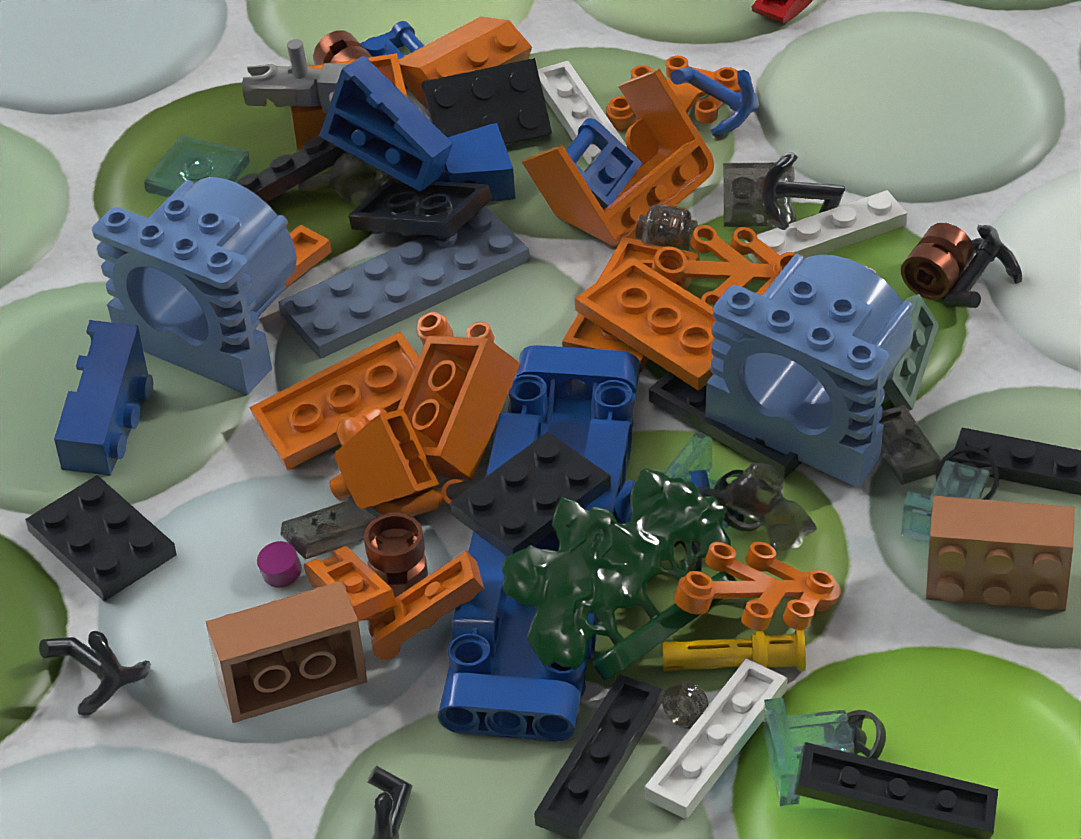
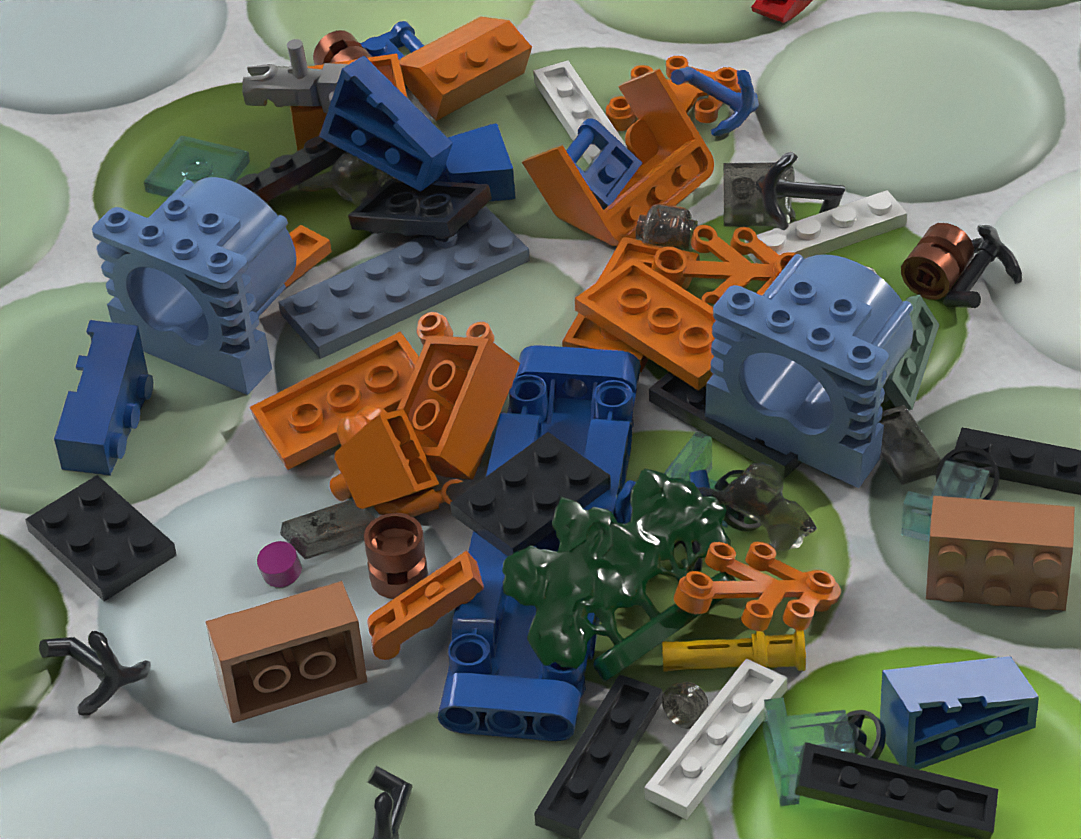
orange plate [304,546,397,622] -> none
black plate [421,58,552,145] -> none
none -> blue wedge [880,656,1039,769]

